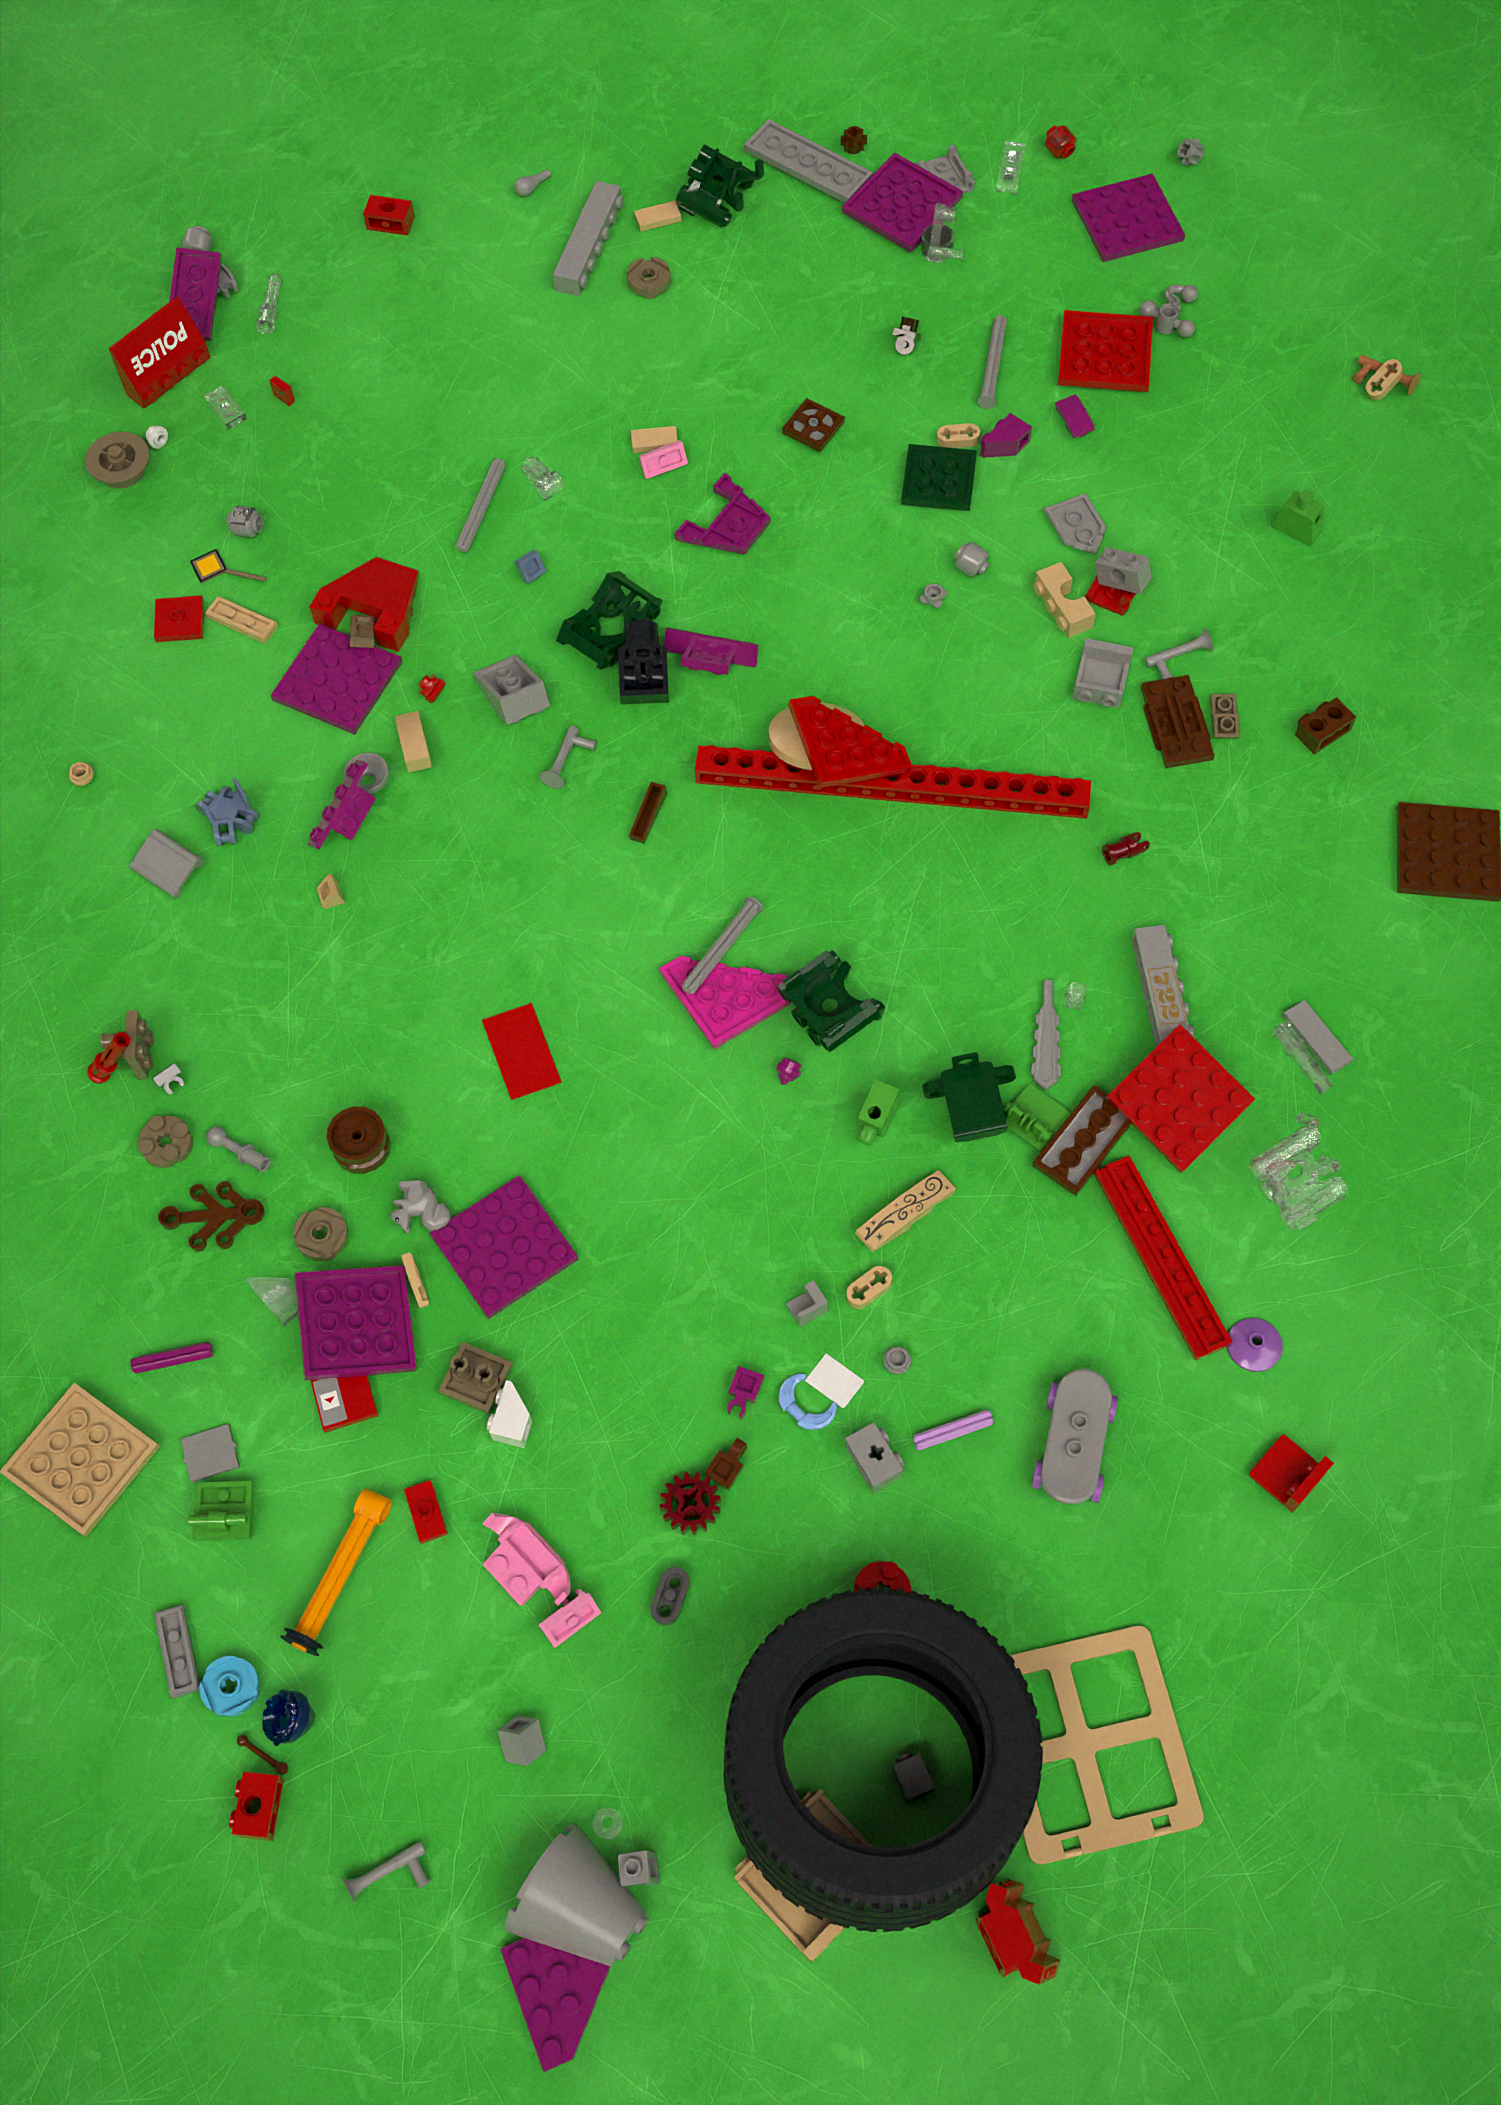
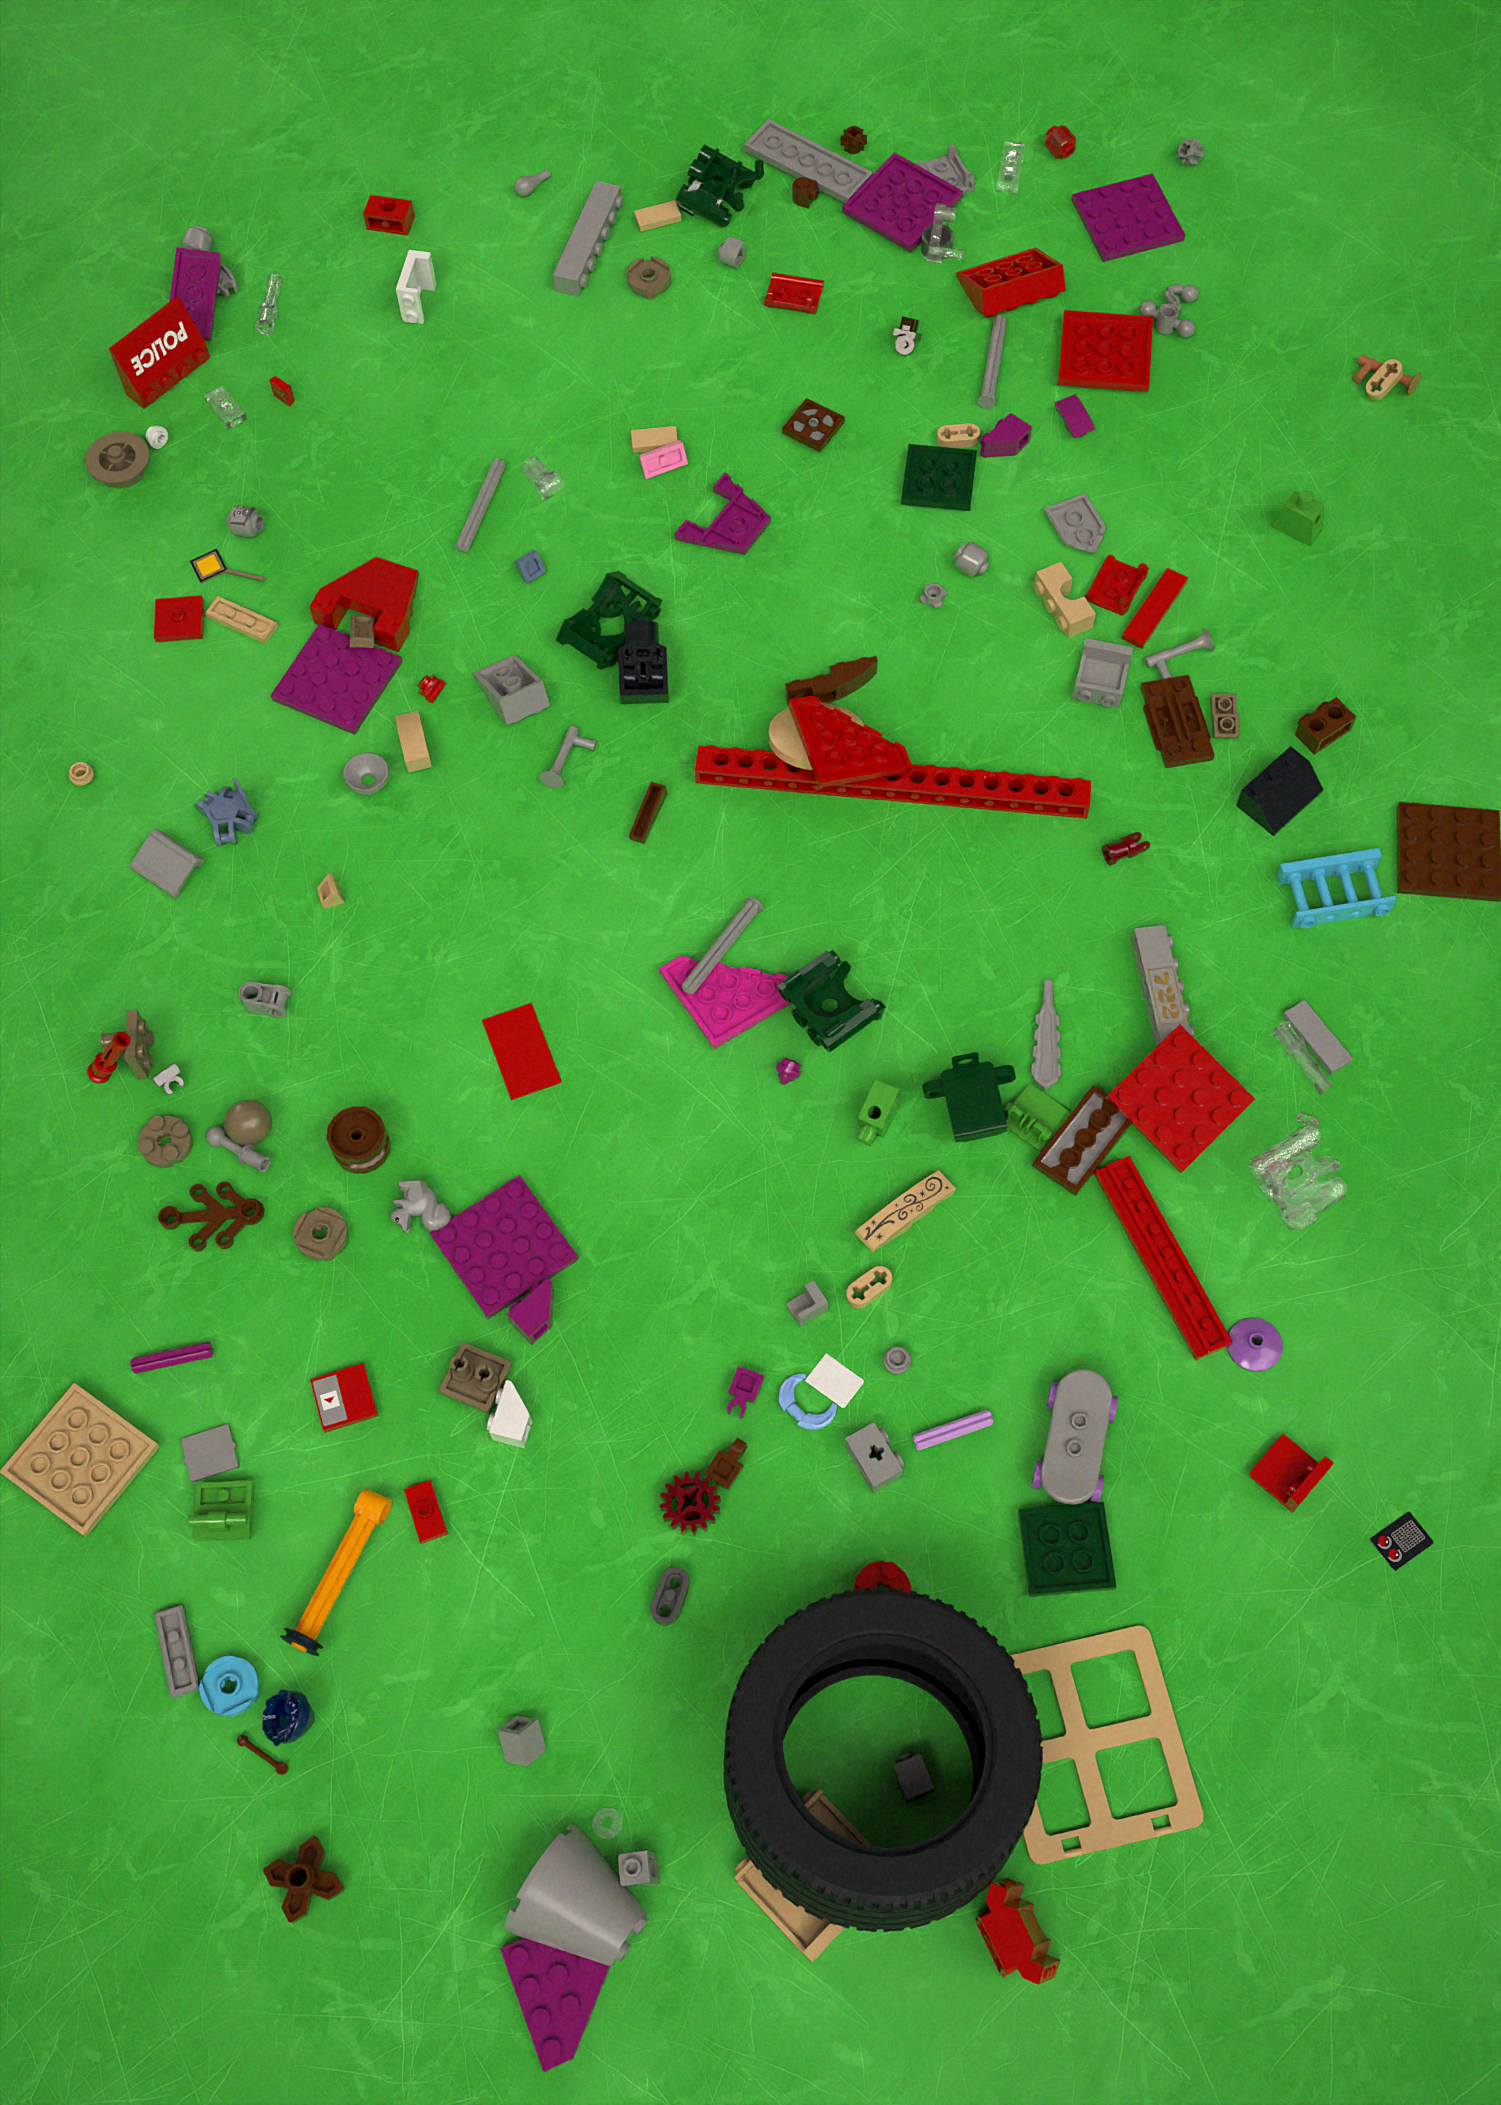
red brick [229,1772,284,1841] -> none
clear slope [246,1276,298,1326] -> none
magenta plate [294,1265,416,1380] -> none
magenta bracket [308,760,376,849] -> none
light grey piece [341,1841,430,1905] -> none
tan tile [401,1252,429,1309] -> none
bright pink plate [483,1513,571,1606] -> none
bright pink plate [539,1589,602,1648] -> none
magenta bracket [664,628,759,675] -> none
clear hose [1064,982,1087,1010] -> none
light grey brick [1095,547,1152,594] -> none
none -> dark tan piece [224,1099,272,1146]
none -> light grey piece [239,981,292,1018]
none -> reddish brown plant [263,1837,345,1924]
none -> white panel [396,250,437,324]
none -> magenta slope [507,1278,554,1345]
none -> light grey plate [718,237,746,268]
none -> red piece [764,272,824,314]
none -> reddish brown slope [785,656,877,705]
none -> reddish brown plate [792,177,819,209]
none -> red slope [956,247,1066,317]
none -> dark green plate [1018,1502,1116,1597]
none -> red tile [1121,568,1188,649]
none -> black slope [1236,746,1323,836]
none -> medium azure fence [1276,848,1396,929]
none -> black sticker [1370,1512,1434,1571]

